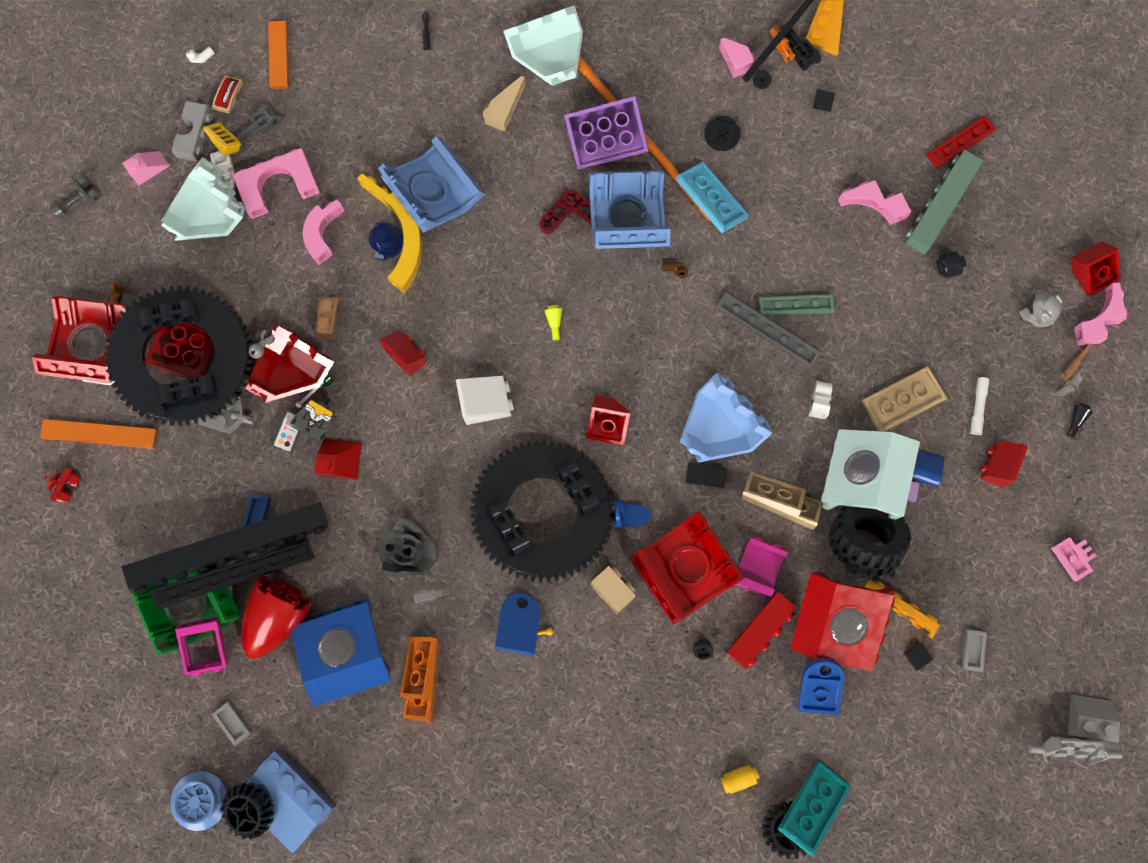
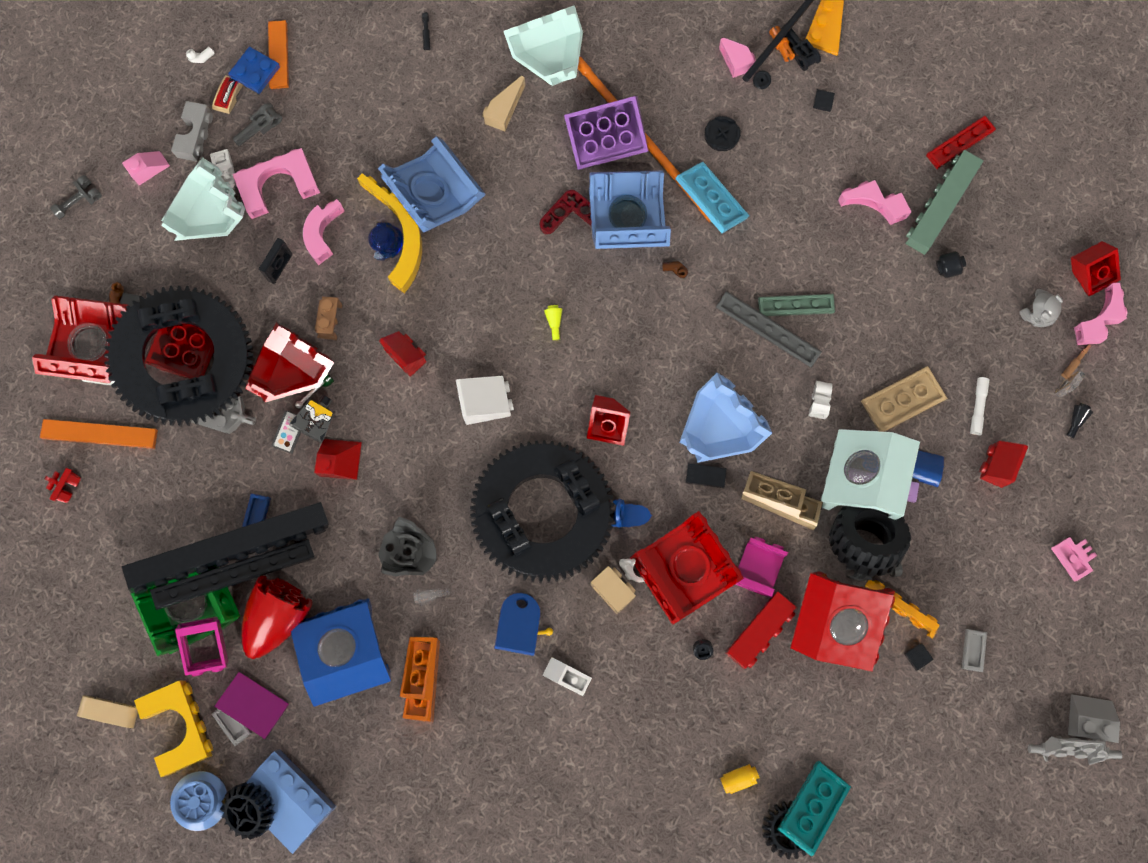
yellow slope [203,122,241,156] -> none
light grey arm [249,330,275,359] -> none
blue tile [797,657,845,715] -> none
none -> tan beam [77,695,138,728]
none -> yellow arch [134,680,213,777]
none -> magenta tile [215,672,289,740]
none -> blue plate [228,46,280,94]
none -> black tile [259,238,293,284]
none -> white slope [543,657,592,696]
none -> white piece [619,558,645,583]

